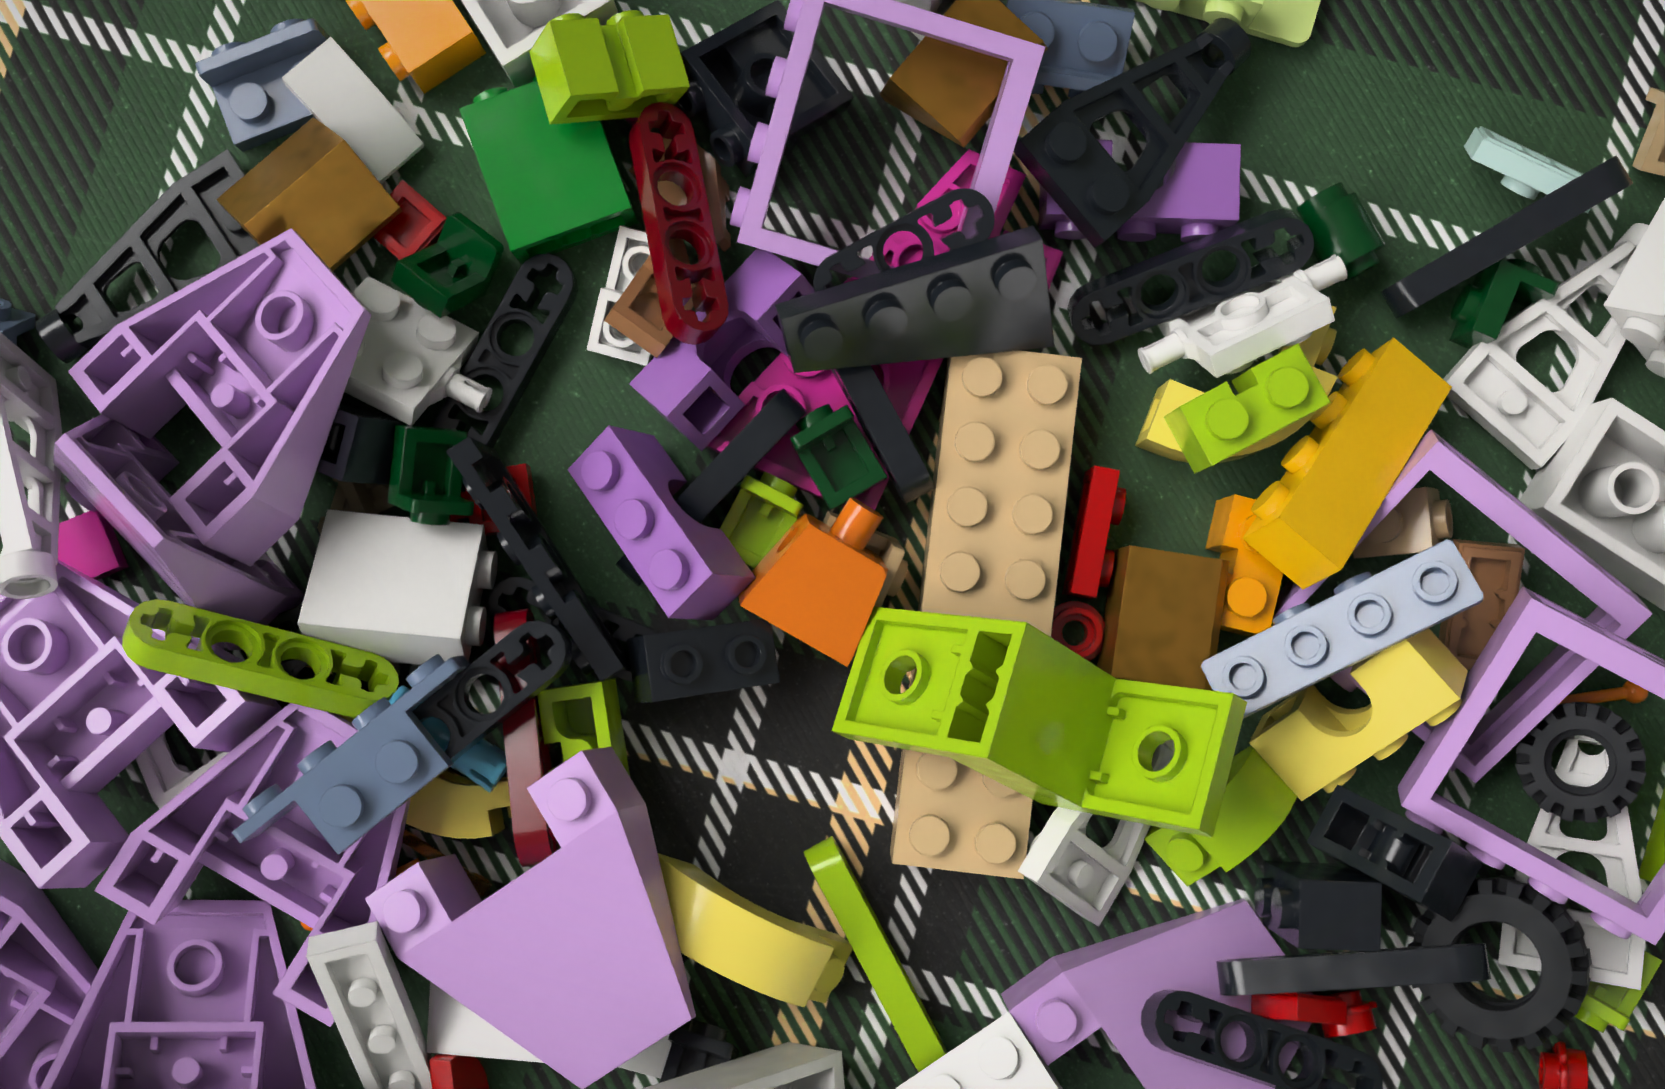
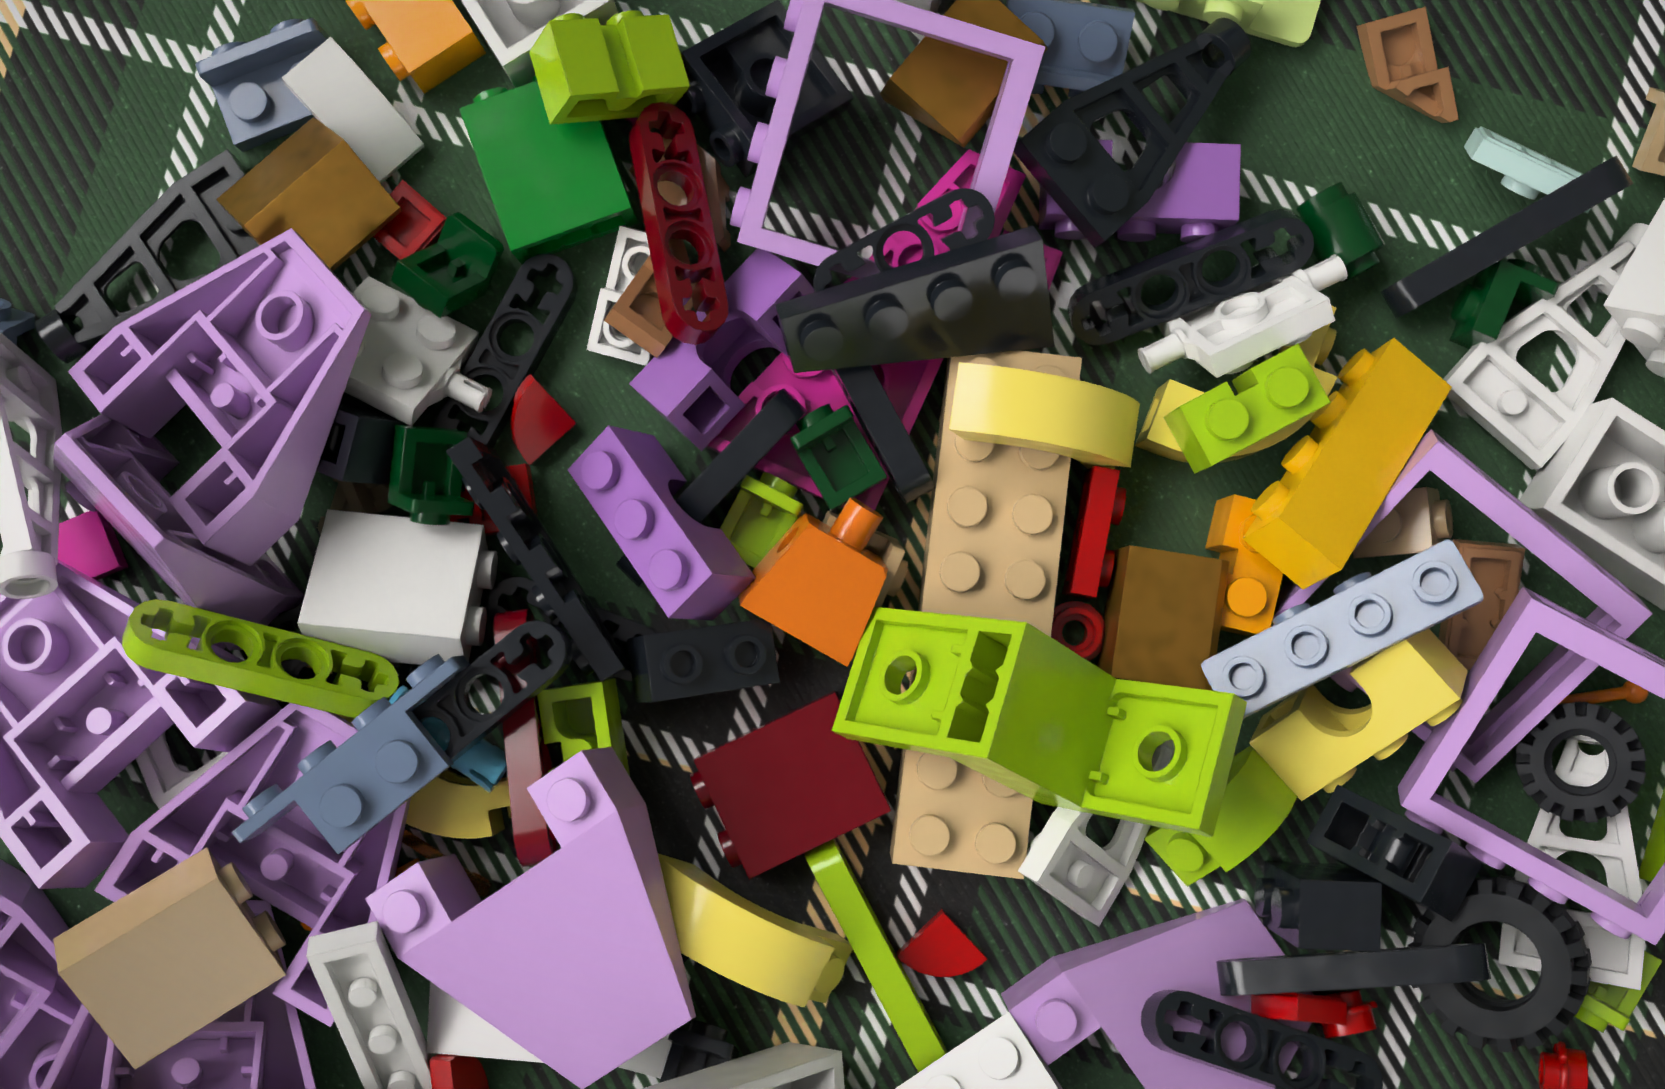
none -> tan brick [53,847,286,1070]
none -> red tile [511,374,576,465]
none -> dark red brick [690,690,891,879]
none -> red tile [896,909,987,977]
none -> light yellow arch [949,362,1140,469]
none -> medium nougat slope [1357,7,1459,123]

